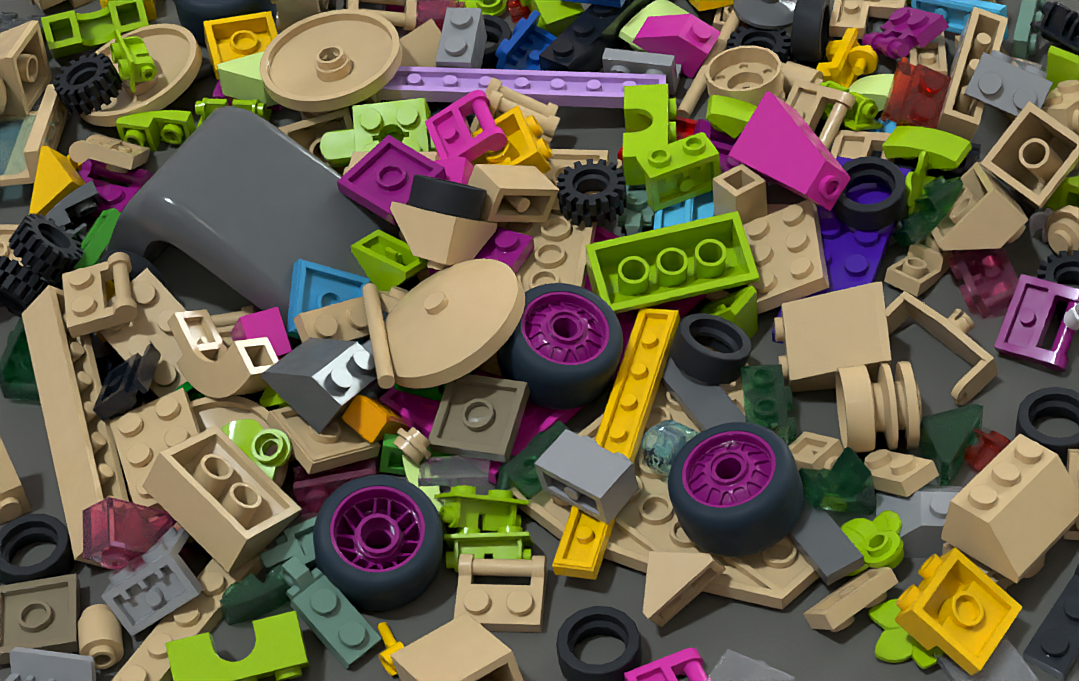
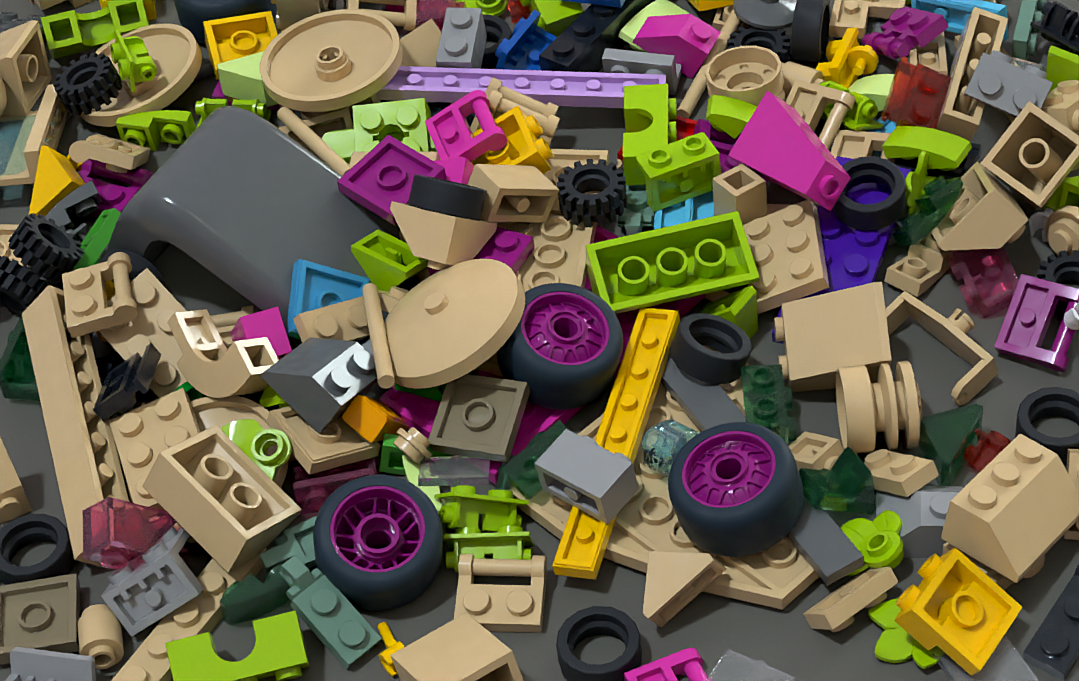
none -> tan bar [277,107,352,176]

